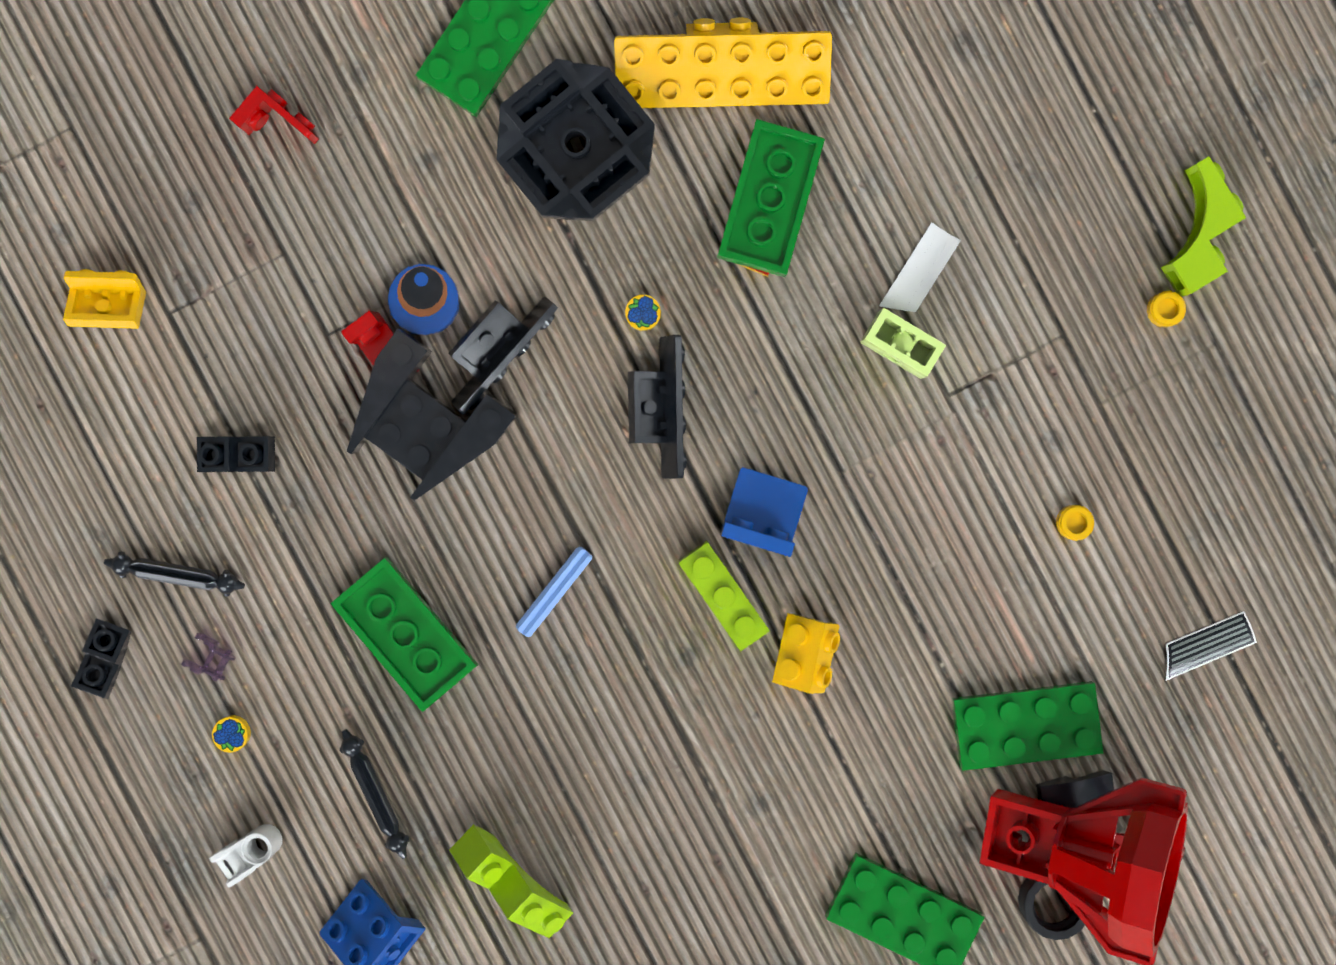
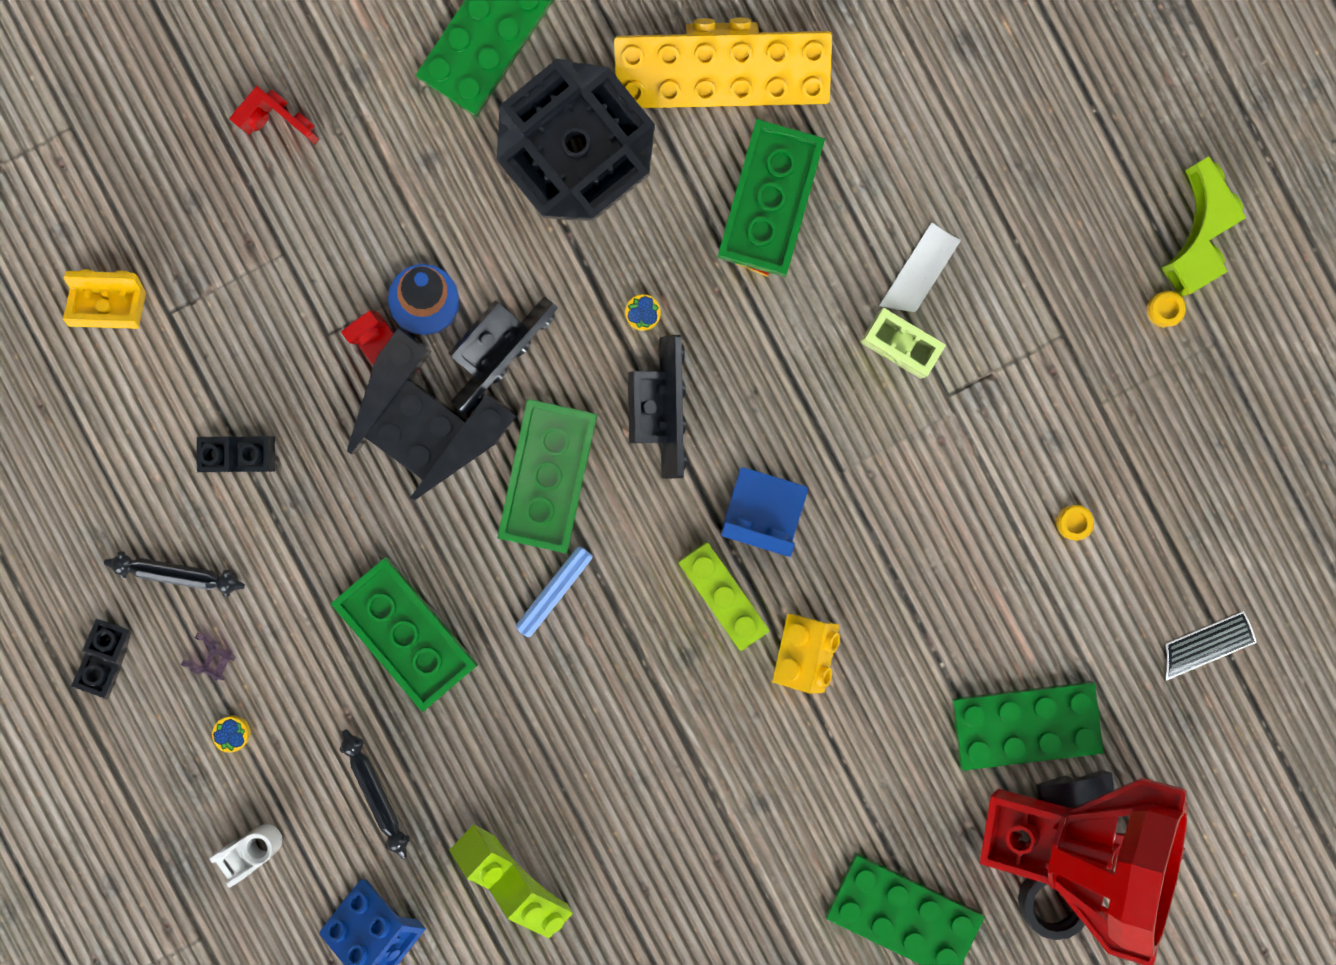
none -> green plate [497,399,598,554]

